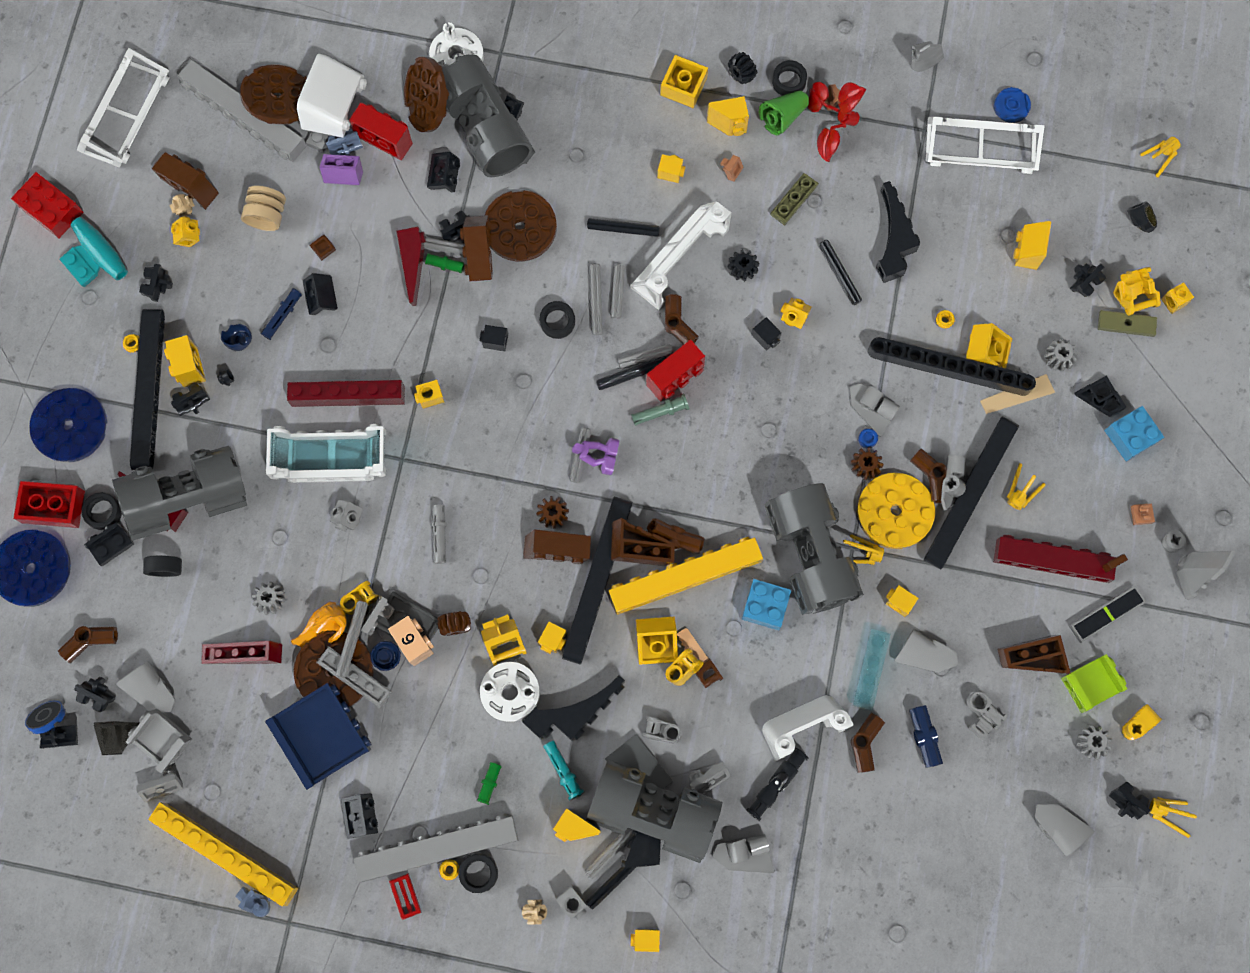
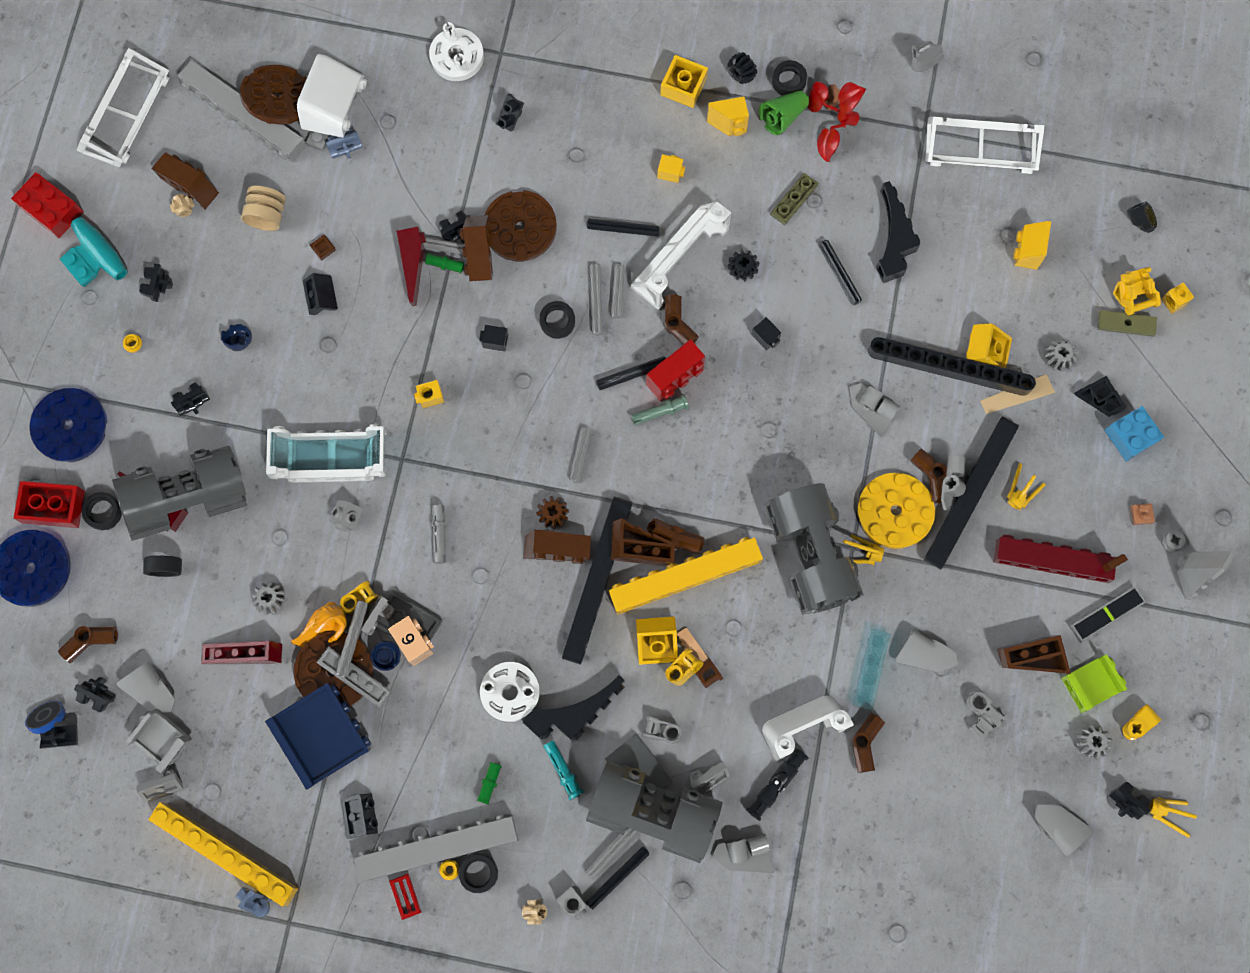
black bracket [84,523,134,566] -> none
clear smoke slope [93,721,140,755] -> none
black beam [130,309,165,470] -> none
yellow brick [164,335,206,388] -> none
yellow brick [171,216,200,247] -> none
black plate [217,368,234,386] -> none
dark blue pin [260,288,302,340] -> none
dark red brick [287,380,405,407] -> none
medium lavender brick [319,154,363,185] -> none
red brick [349,102,413,161] -> none
reddish brown plate [404,57,449,132] -> none
black bracket [427,152,460,193] -> none
reddish brown gear [437,611,471,636] -> none
dark grey cylinder [442,54,535,177] -> none
yellow piece [481,614,527,666] -> none
yellow brick [538,622,567,654] -> none
yellow slope [553,808,601,842] -> none
medium lavender piece [572,438,619,476] -> none
light grey axle [618,344,673,369] -> none
black slope [621,830,661,867] -> none
yellow brick [631,929,660,952] -> none
nougat tile [720,155,744,182] -> none
dark azure brick [742,579,791,631] -> none
yellow brick [780,298,812,329] -> none
reddish brown gear [850,447,884,480] -> none
blue tile [858,429,878,449] -> none
yellow brick [886,585,919,617] -> none
dark blue piece [909,705,943,768] -> none
yellow plate [936,310,955,329] -> none
blue tile [994,87,1031,123] -> none
black hips [1070,263,1106,297] -> none
yellow plant [1140,137,1181,178] -> none

